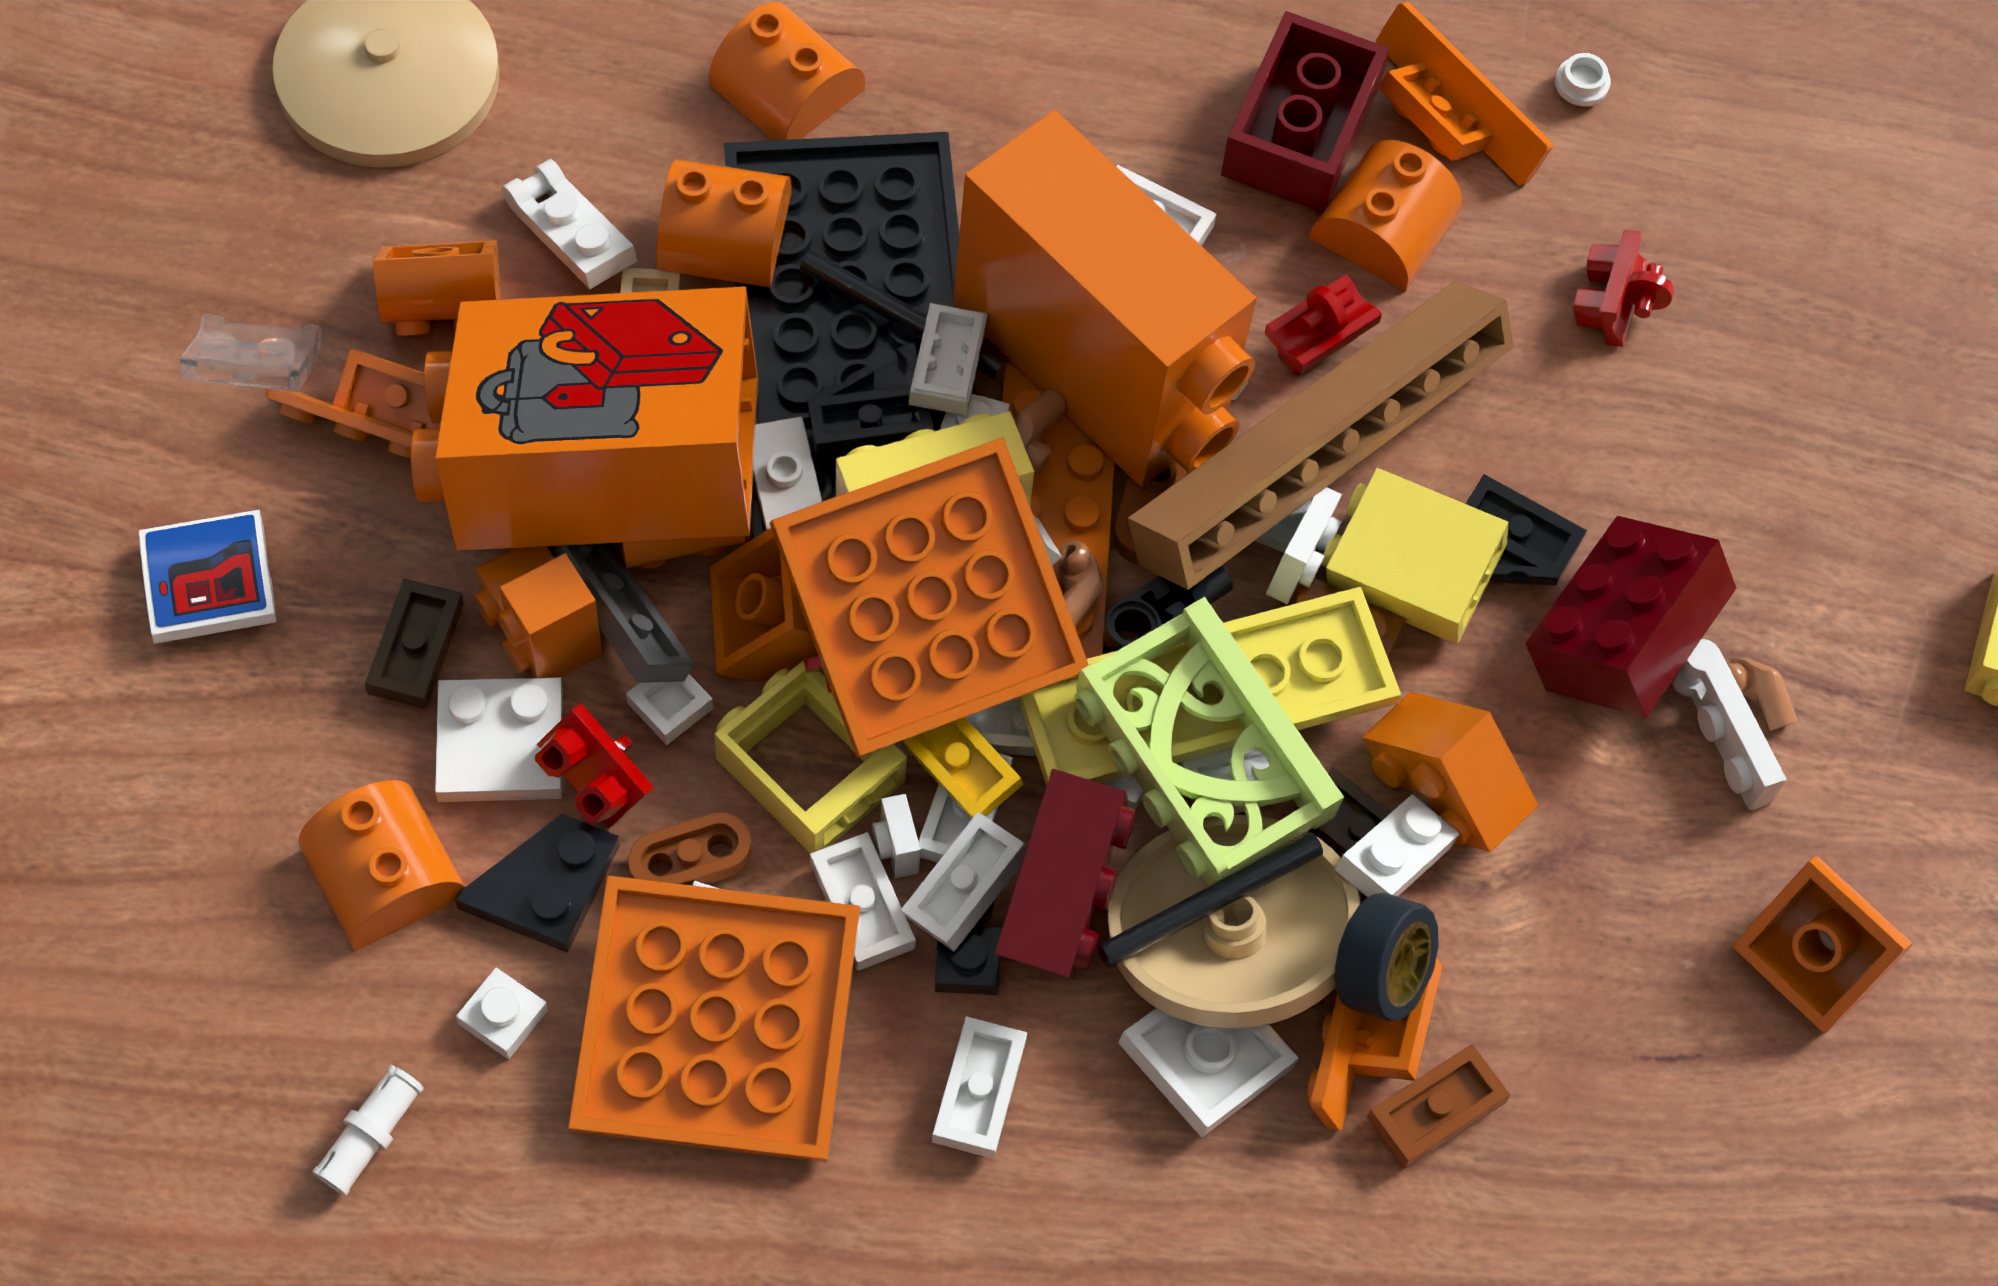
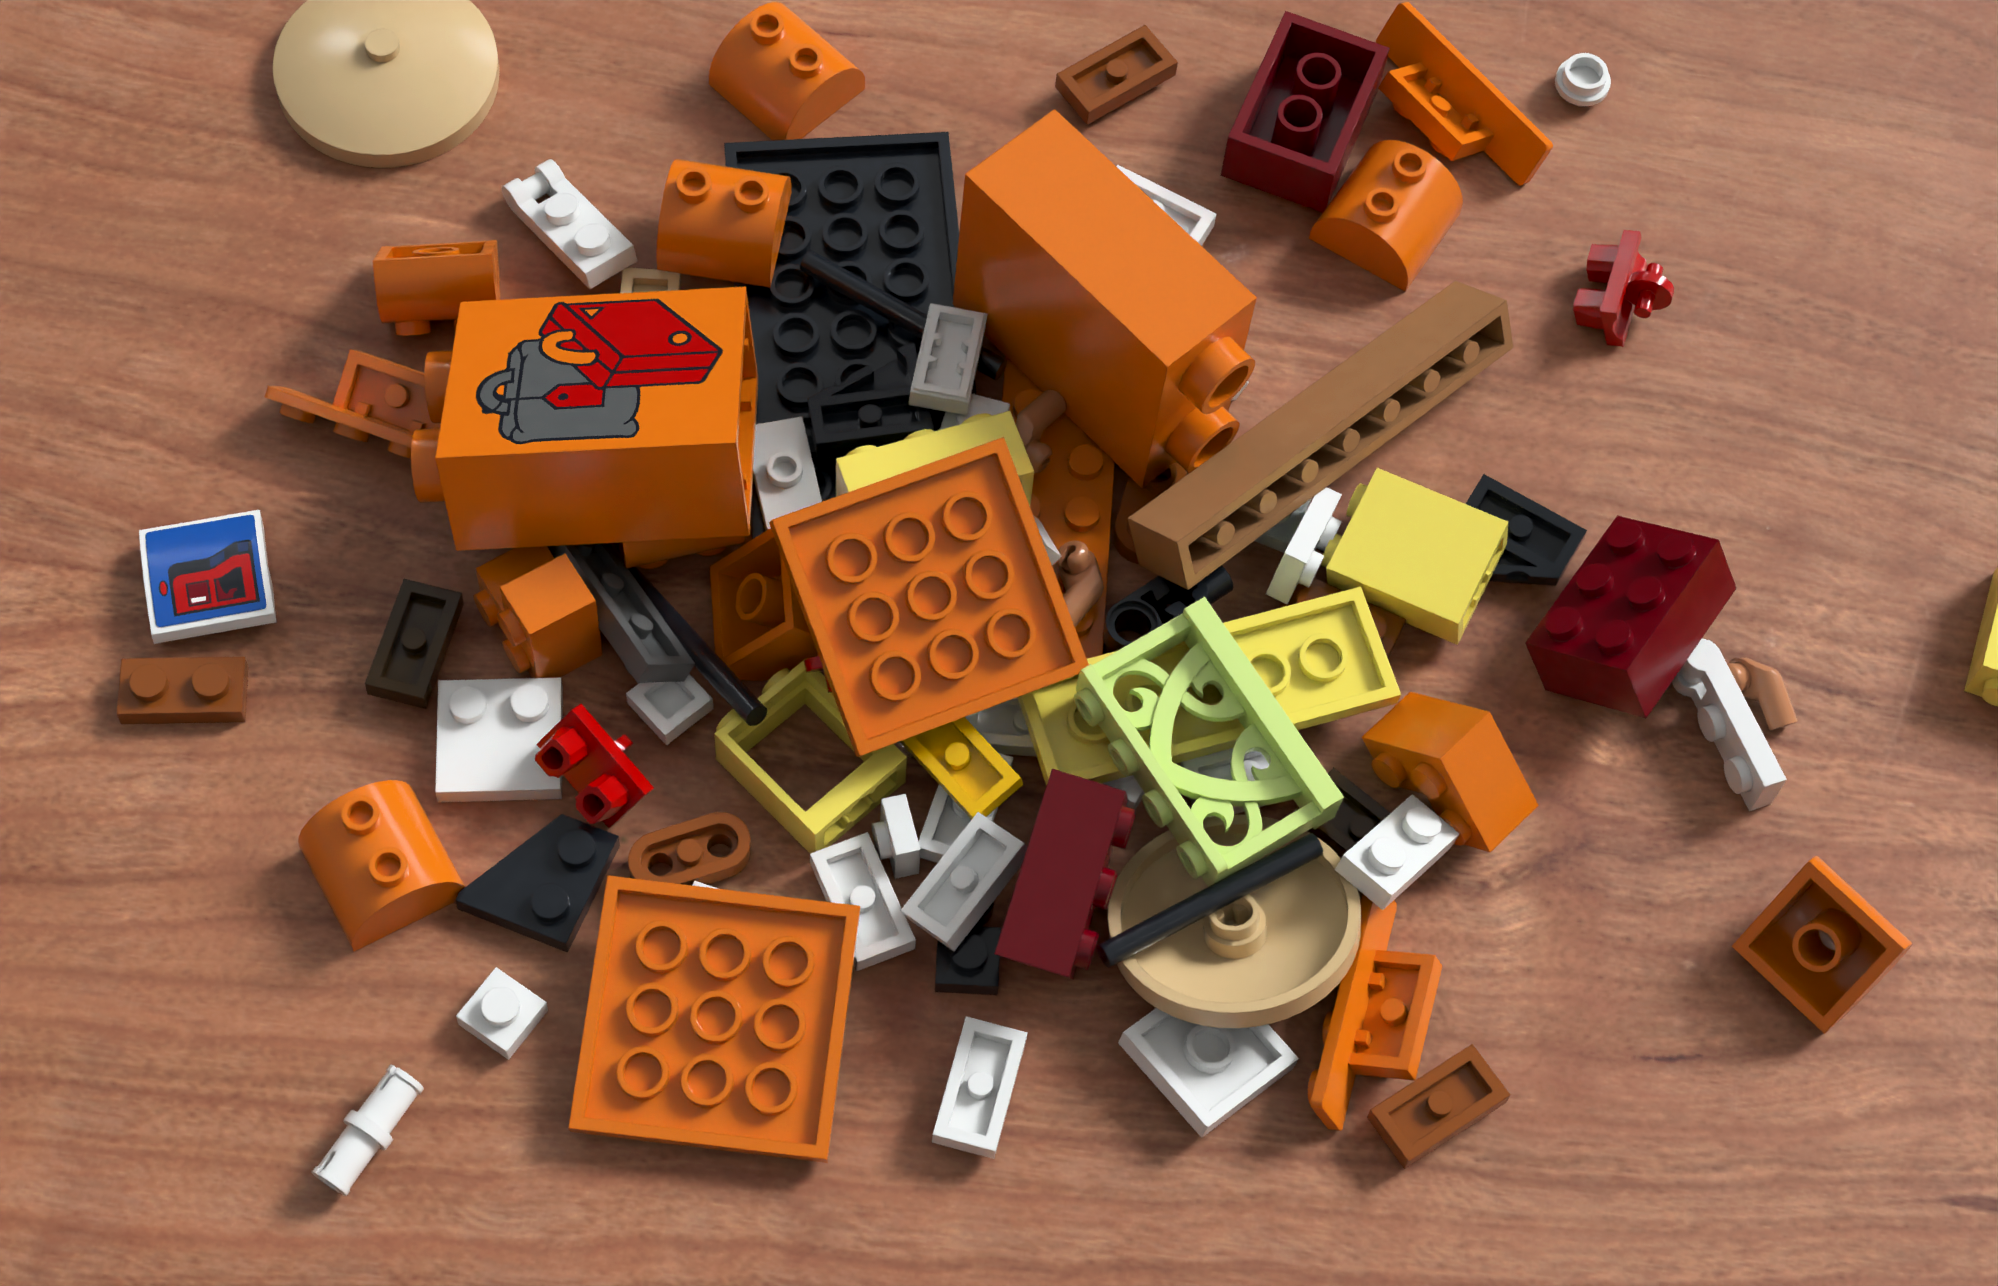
clear plate [180,313,323,392] -> none
red hips [1264,274,1382,376] -> none
black wheel [1335,892,1439,1022] -> none
none -> dark orange plate [117,657,249,724]
none -> black bar [628,567,767,726]
none -> dark orange plate [1055,25,1178,125]

